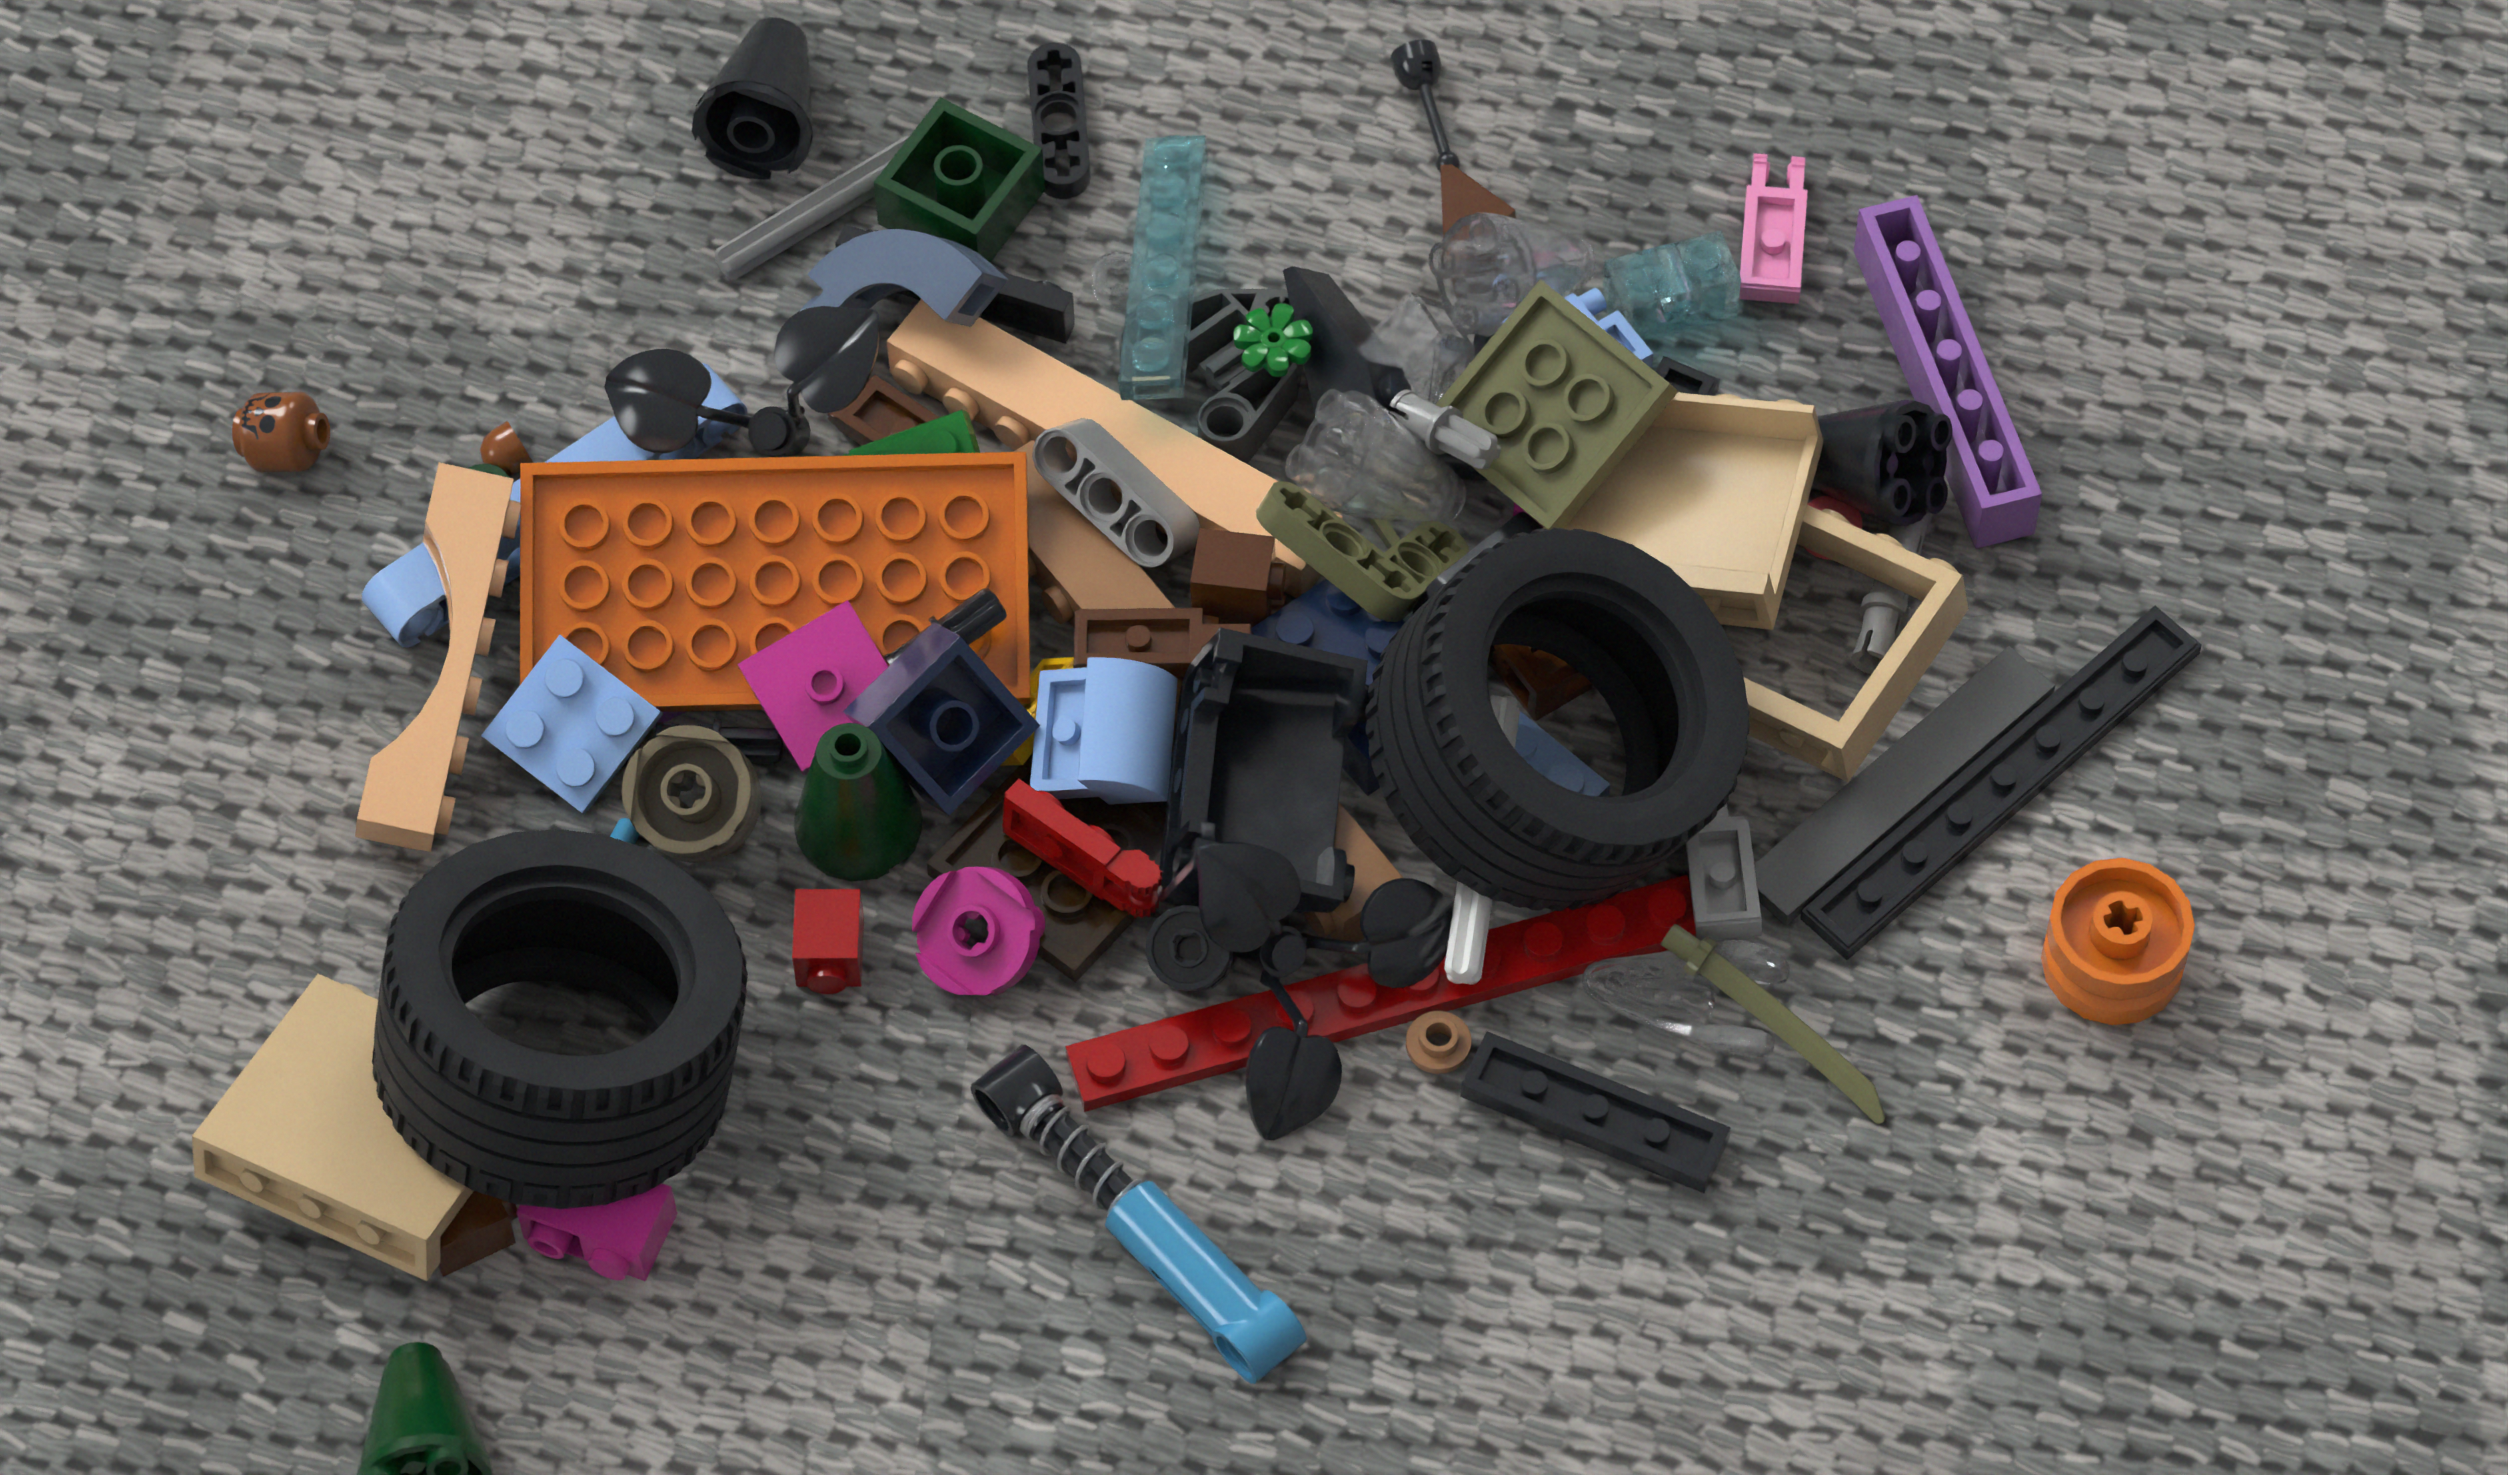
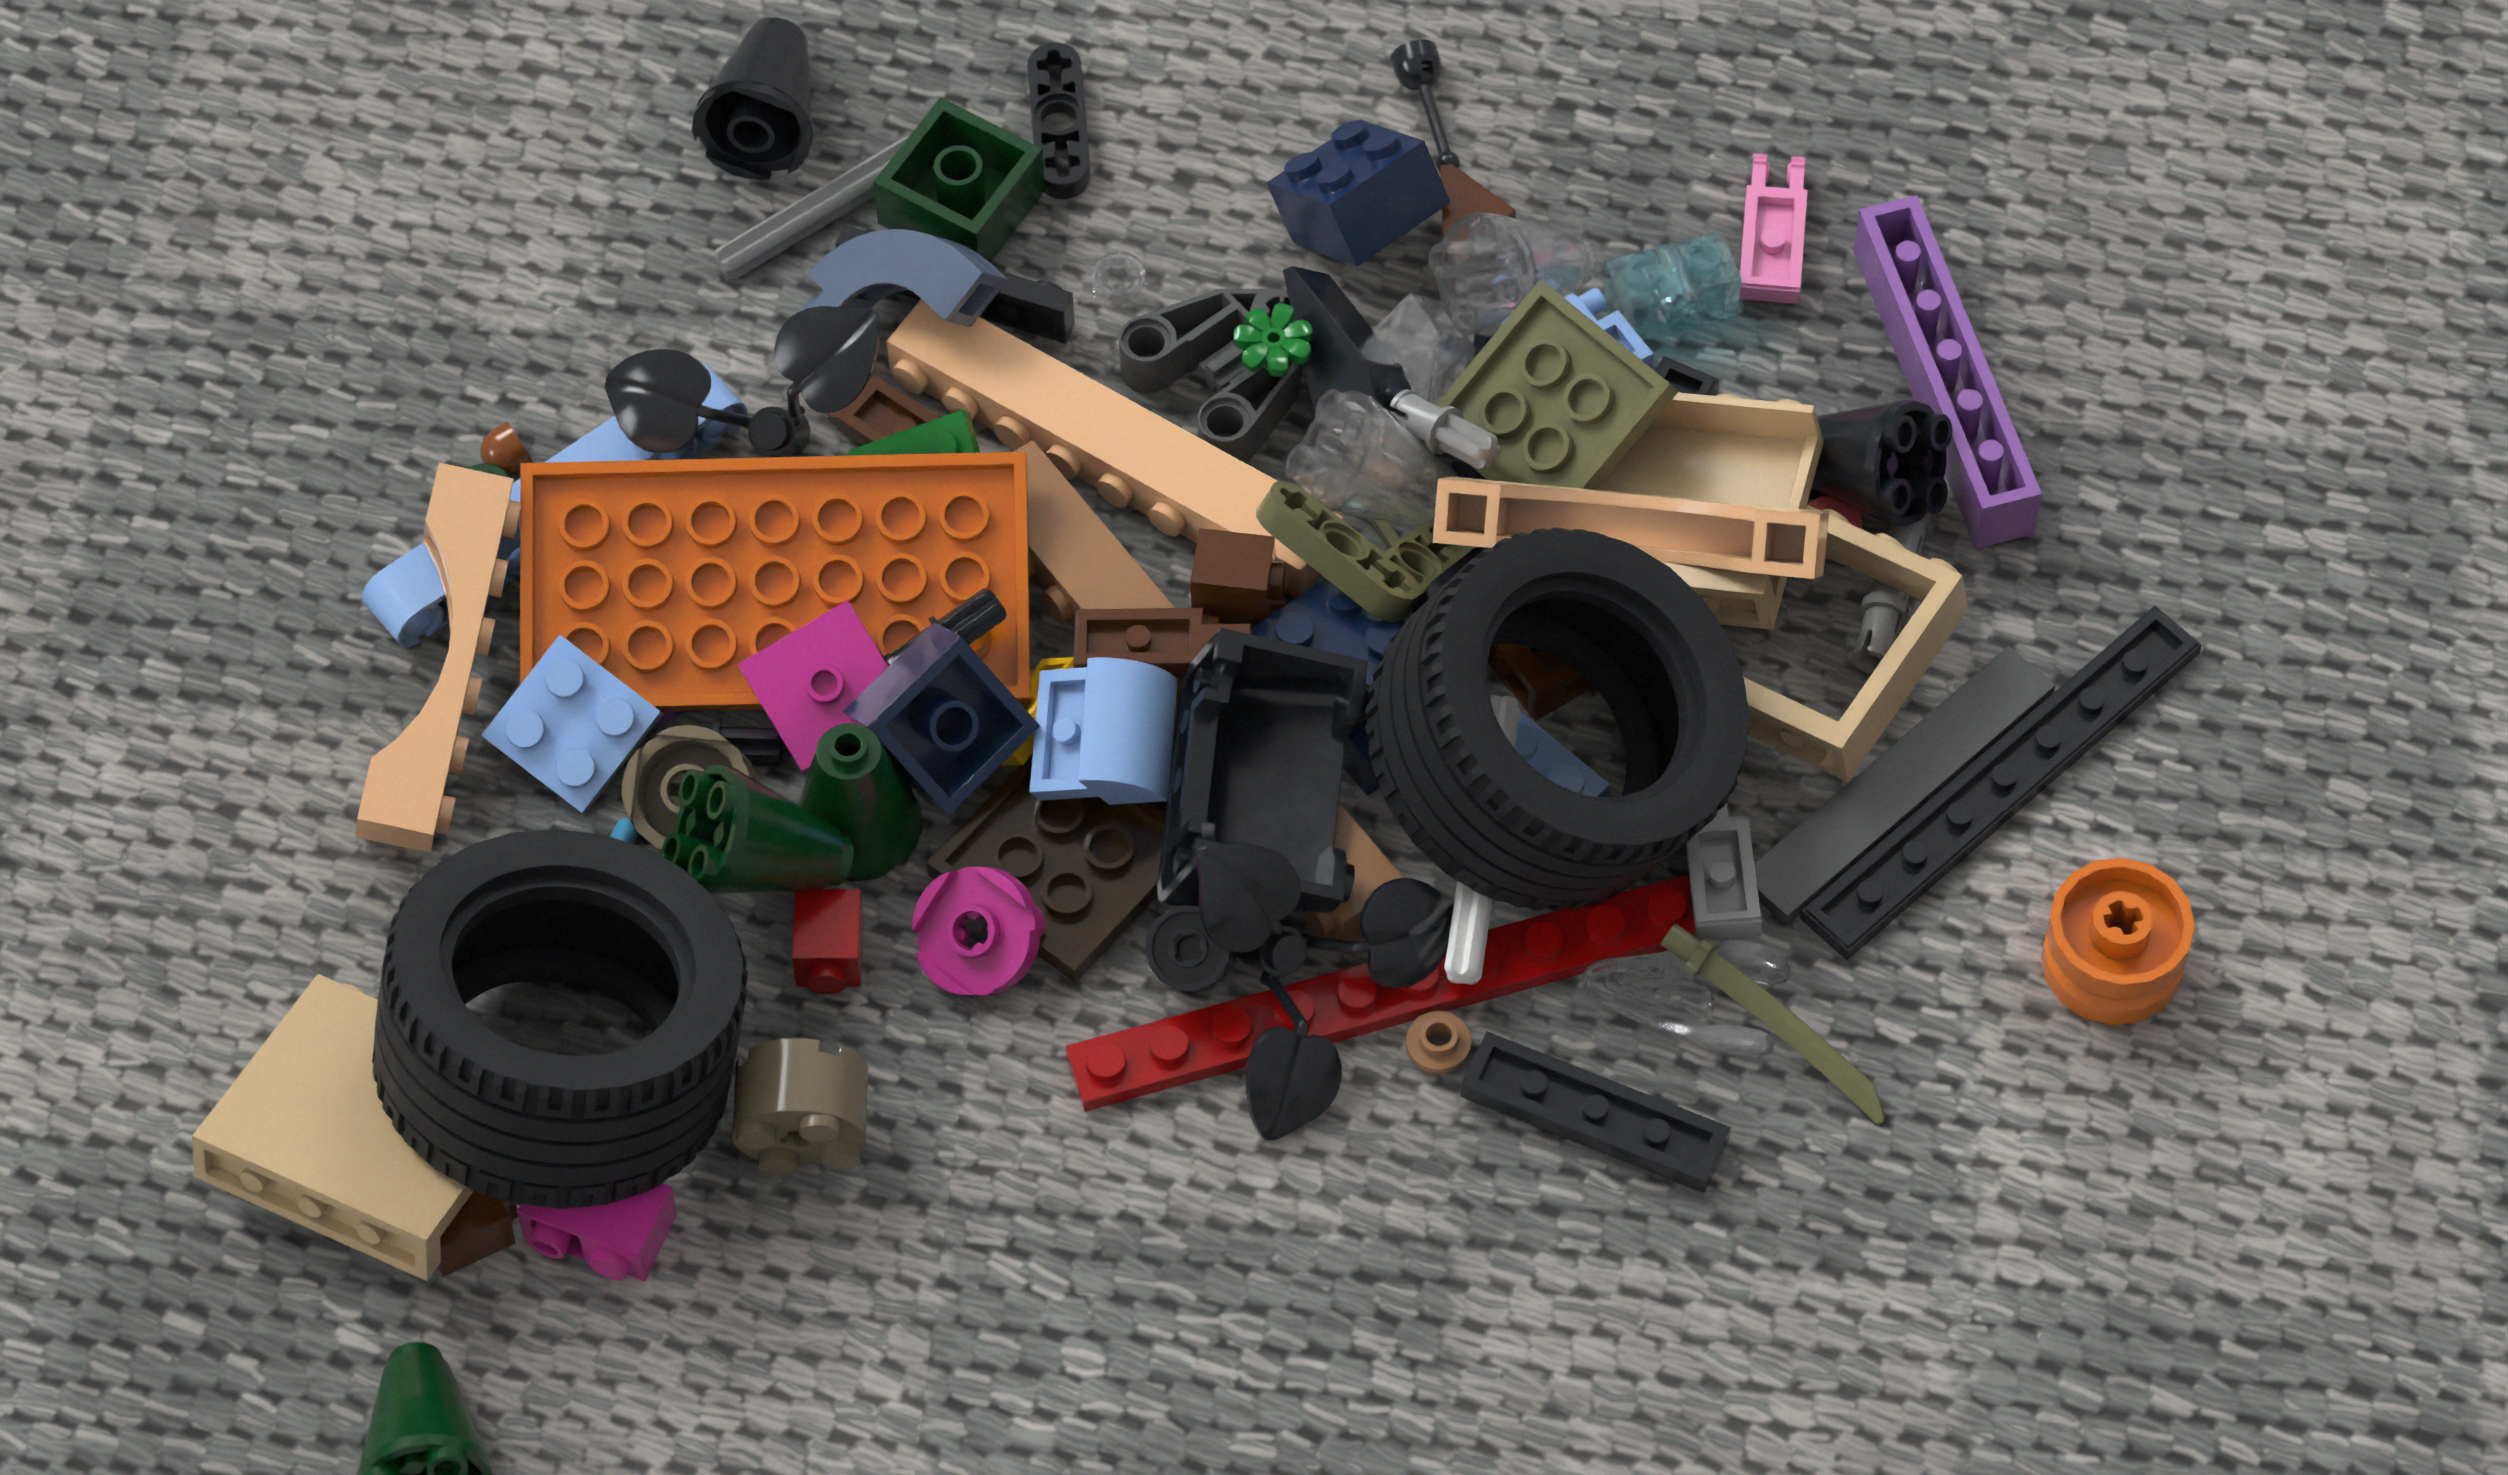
dark orange head [232,392,330,472] -> none
dark azure piece [970,1045,1307,1384] -> none
red hinge [1002,779,1162,919] -> none
light grey beam [1032,418,1200,567] -> none
clear light blue plate [1118,135,1208,400] -> none
none -> dark green cone [661,765,854,894]
none -> dark tan brick [732,1038,868,1176]
none -> dark blue brick [1266,120,1451,267]
none -> light nougat arch [1432,477,1829,579]

